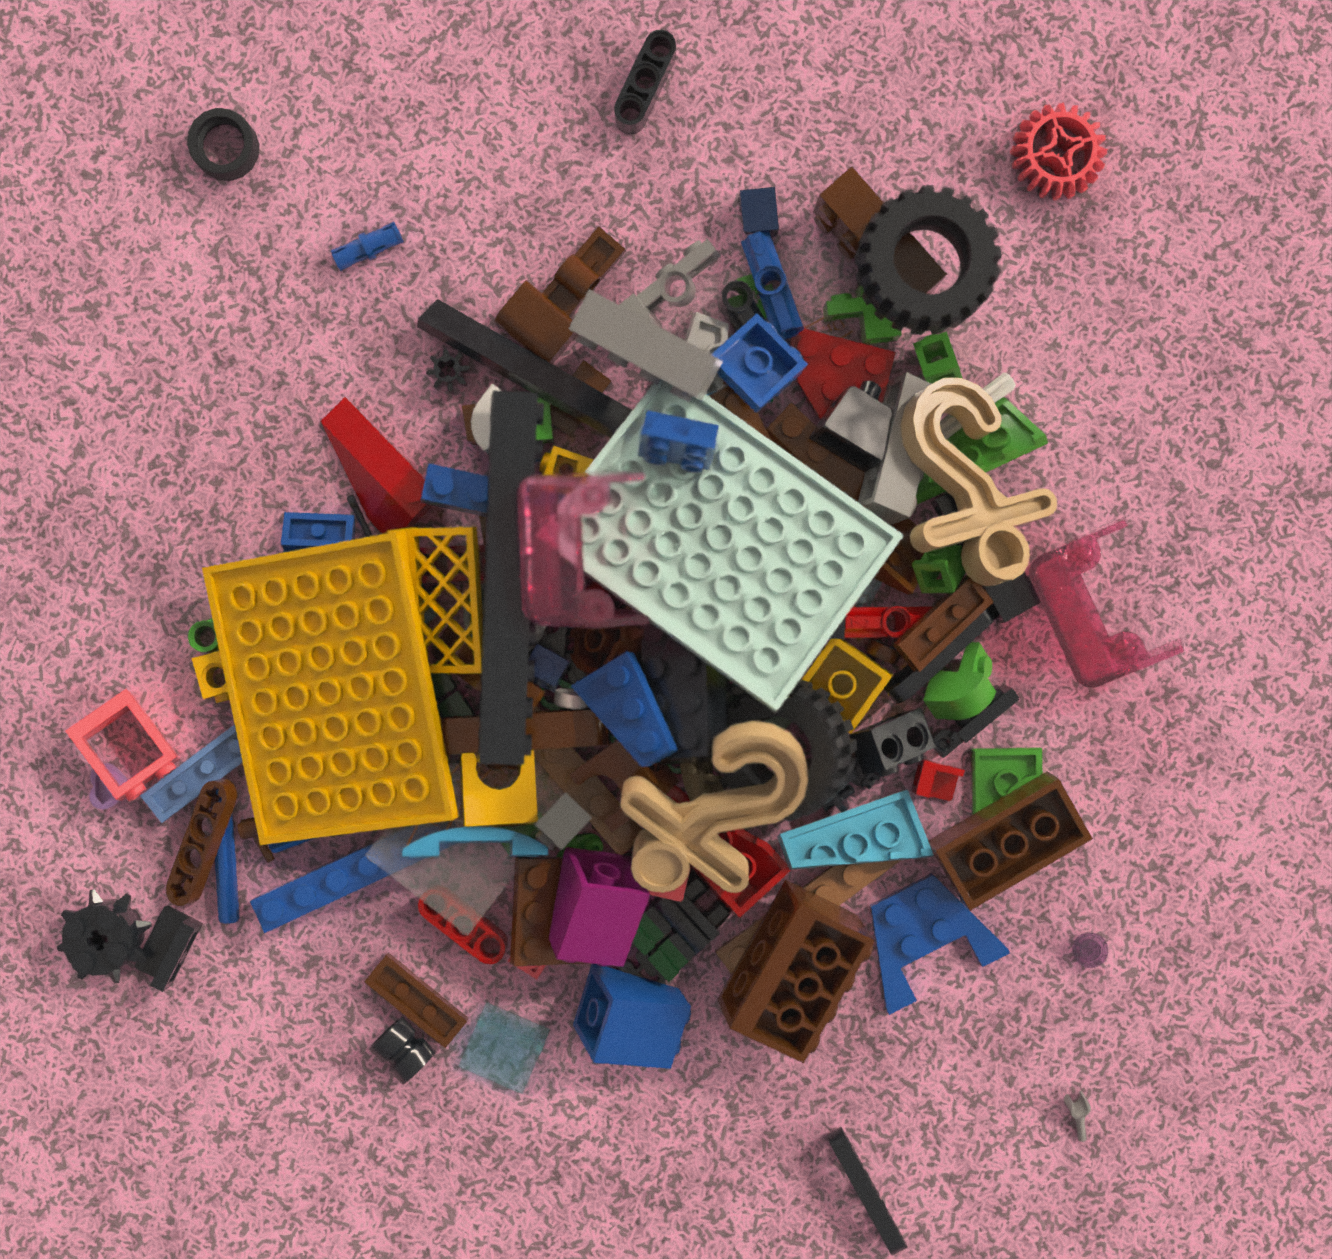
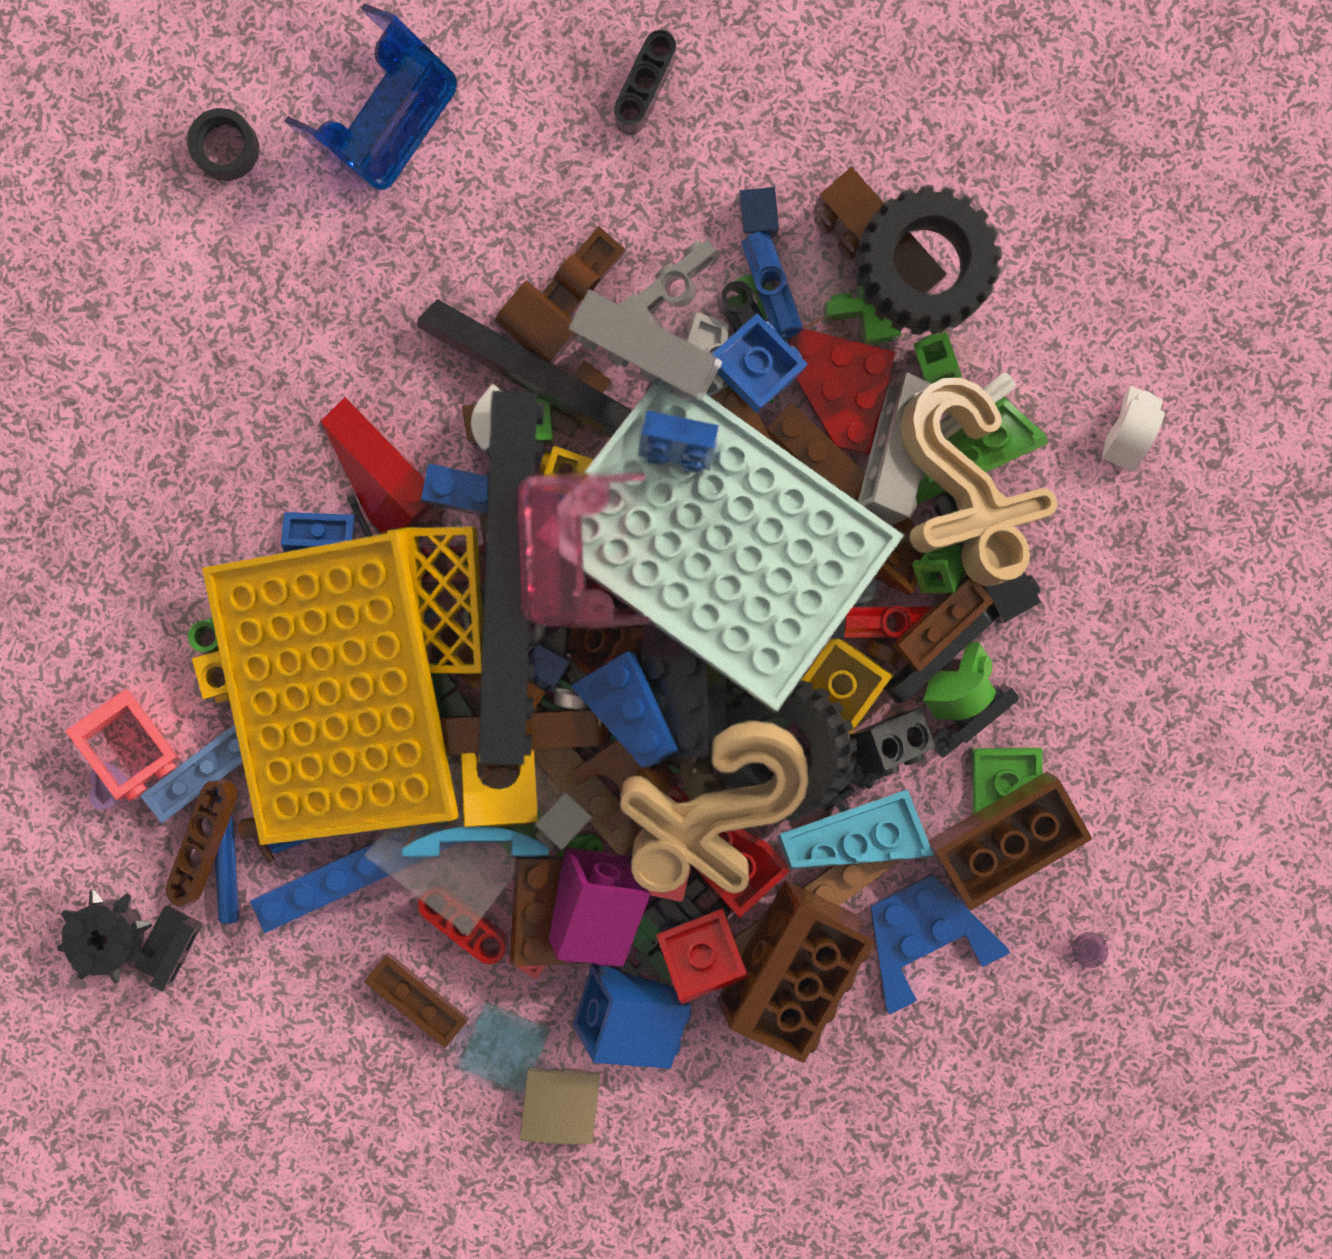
blue pin [331,221,404,271] -> none
black wheel [369,1016,436,1085] -> none
black gear [426,348,472,394] -> none
torso [809,381,893,472] -> none
black beam [826,1127,908,1256] -> none
red panel [911,759,965,801] -> none
coral gear [1010,102,1108,201] -> none
clear pink windscreen [1029,516,1185,688] -> none
light grey hand [1064,1091,1091,1142] -> none
none -> clear blue windscreen [284,3,457,190]
none -> dark tan slope [520,1067,601,1144]
none -> red tile [656,909,749,1004]
none -> white brick [1102,386,1165,472]

